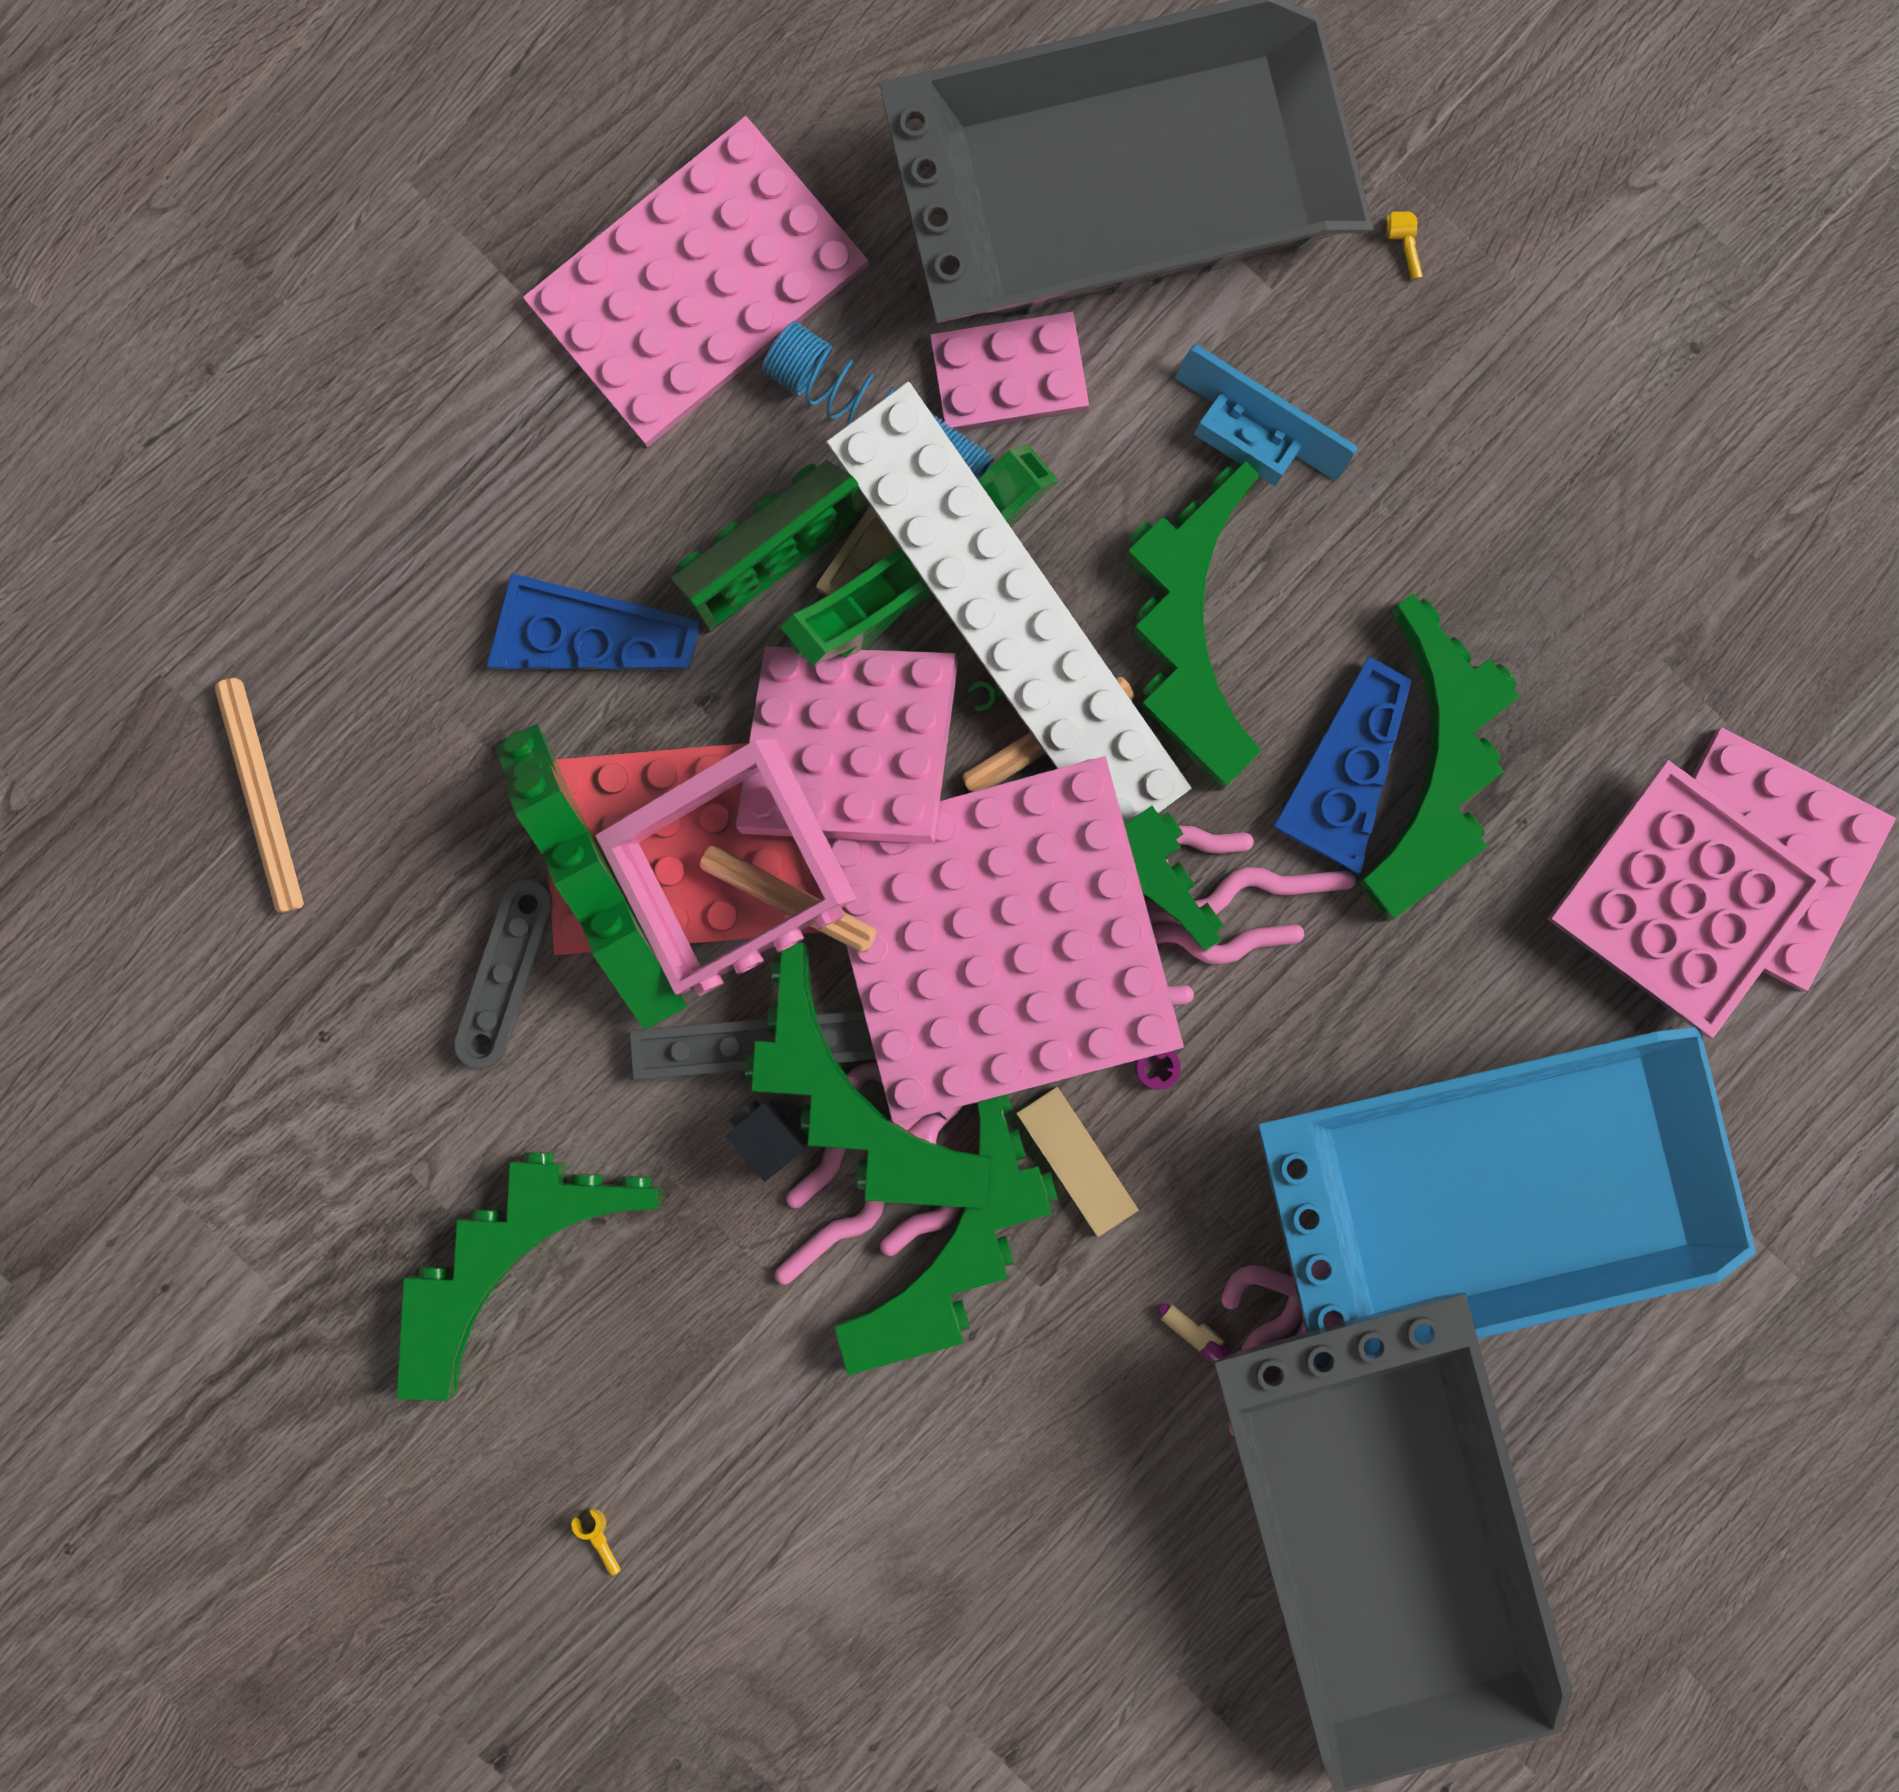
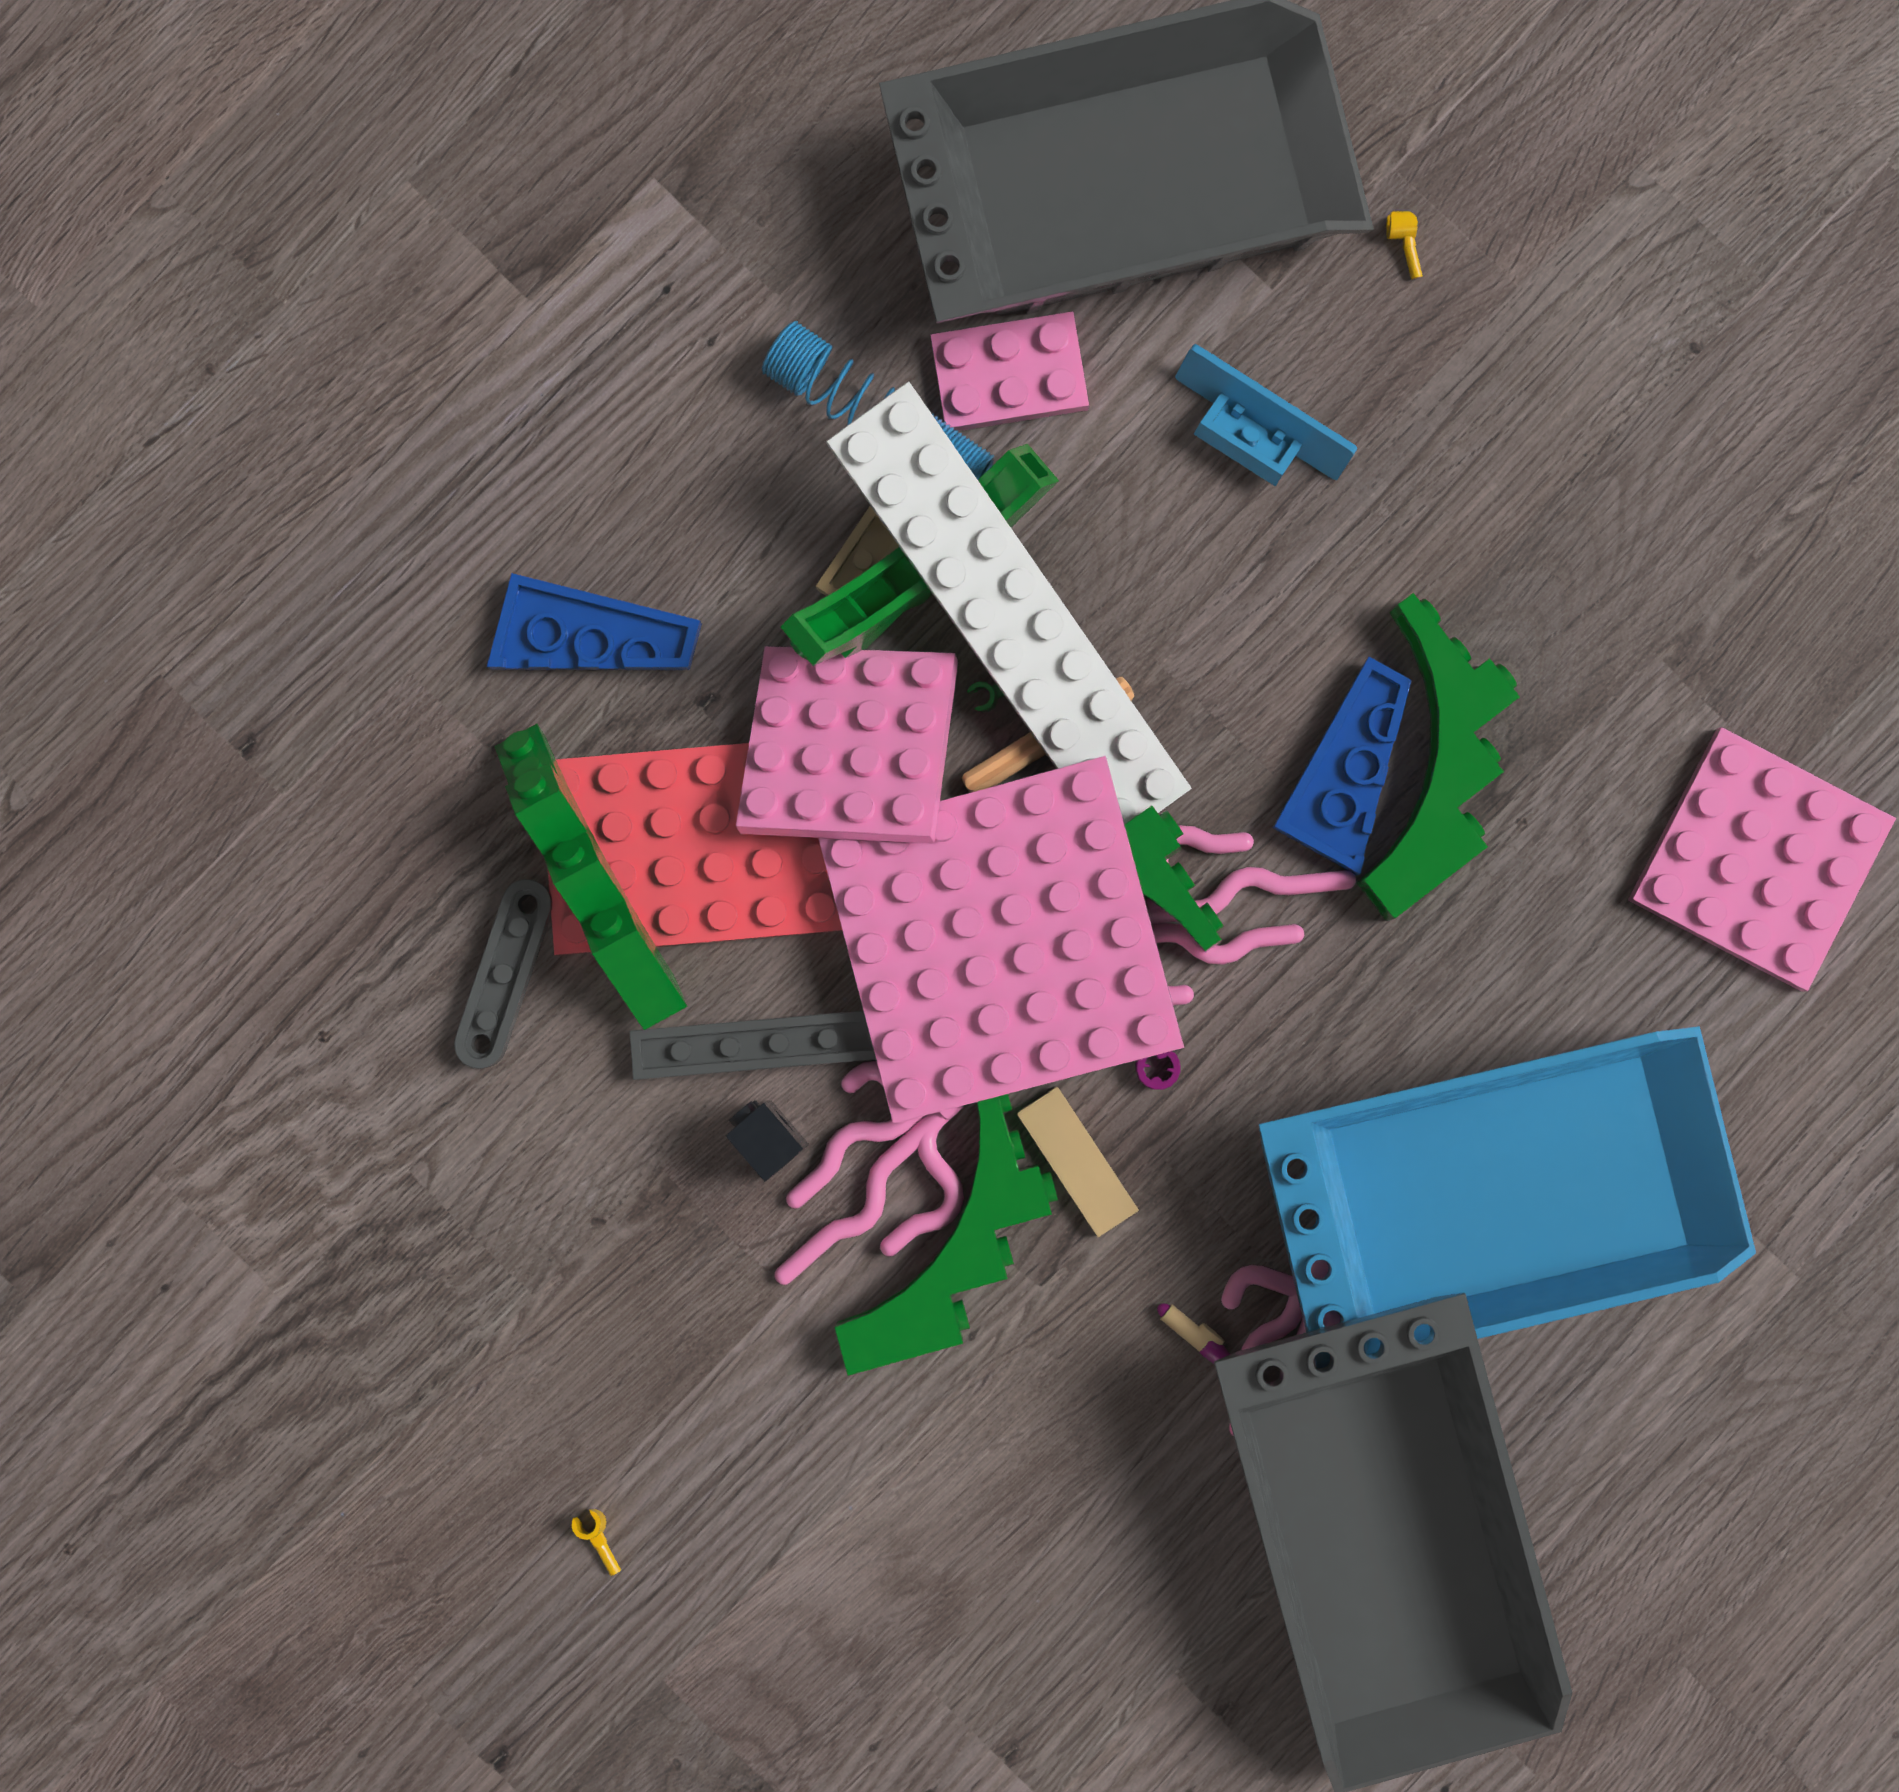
light nougat axle [214,678,304,913] -> none
green arch [397,1152,664,1401] -> none
bright pink plate [523,116,869,448] -> none
bright pink window [595,739,857,996] -> none
green slope [671,460,864,632] -> none
light nougat axle [700,846,877,952] -> none
green arch [745,943,992,1209] -> none
green arch [1125,461,1262,790] -> none
bright pink plate [1547,760,1830,1038] -> none

